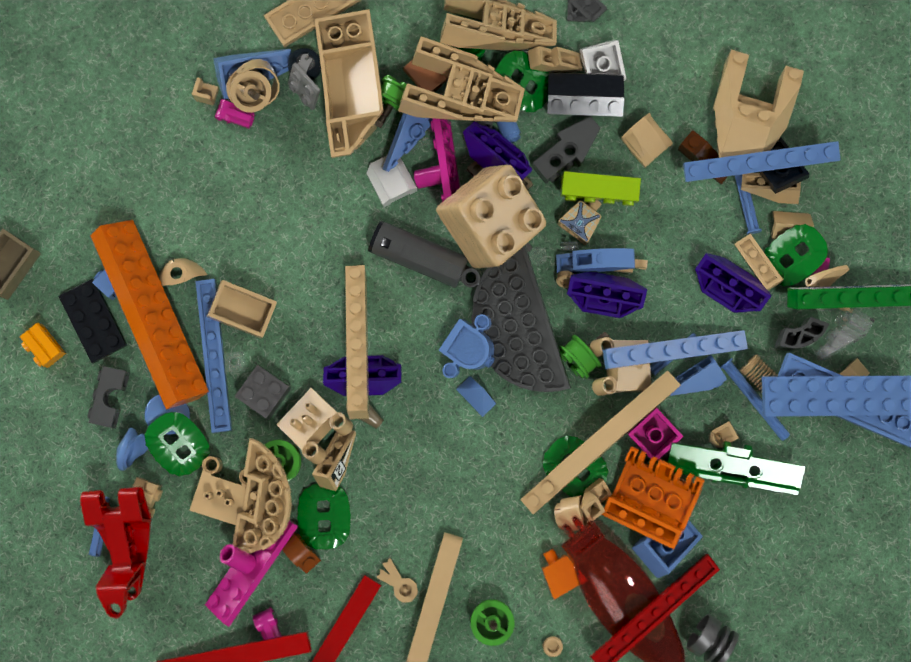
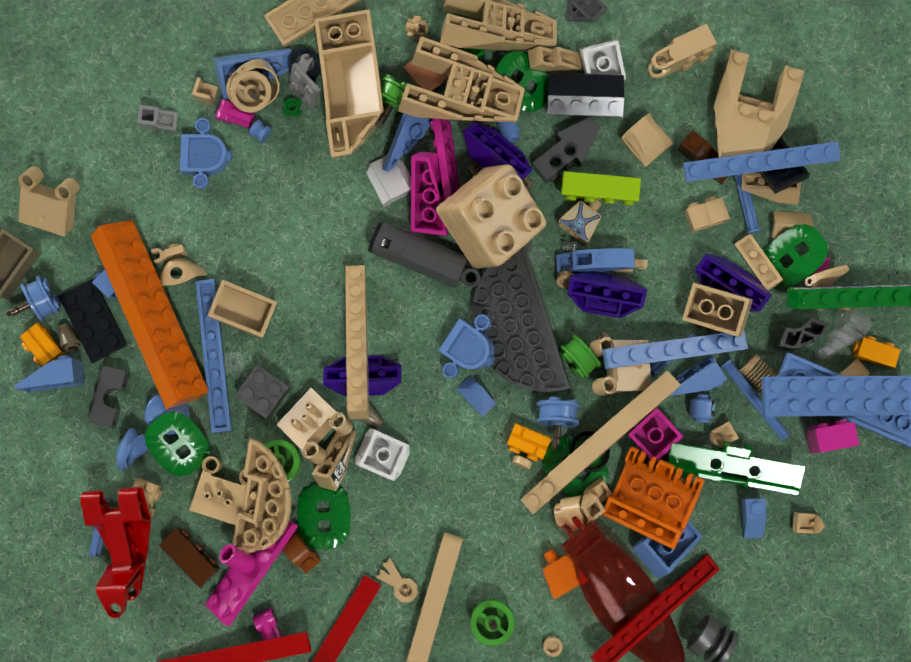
none -> medium blue wheel [5,275,61,322]
none -> medium blue slope [14,356,85,392]
none -> tan piece [18,166,80,237]
none -> dark tan cone [57,324,80,353]
none -> light grey brick [137,105,178,132]
none -> tan plate [151,244,188,264]
none -> reddish brown brick [159,528,220,588]
none -> medium blue piece [180,118,233,190]
none -> medium blue wheel [249,120,272,144]
none -> green plate [283,98,302,117]
none -> white slope [354,428,410,481]
none -> tan gear [405,16,428,40]
none -> dark pink wedge [411,152,448,236]
none -> light orange brick [506,423,551,462]
none -> tan tile [512,455,532,470]
none -> medium blue wheel [536,397,580,451]
none -> black tyre [570,431,610,472]
none -> tan brick [647,24,717,79]
none -> tan brick [682,283,753,337]
none -> tan brick [684,196,730,233]
none -> medium blue head [689,394,715,422]
none -> medium blue slope [741,499,767,538]
none -> tan plate [792,512,825,534]
none -> dark pink brick [805,419,859,454]
none -> light orange brick [852,336,901,369]

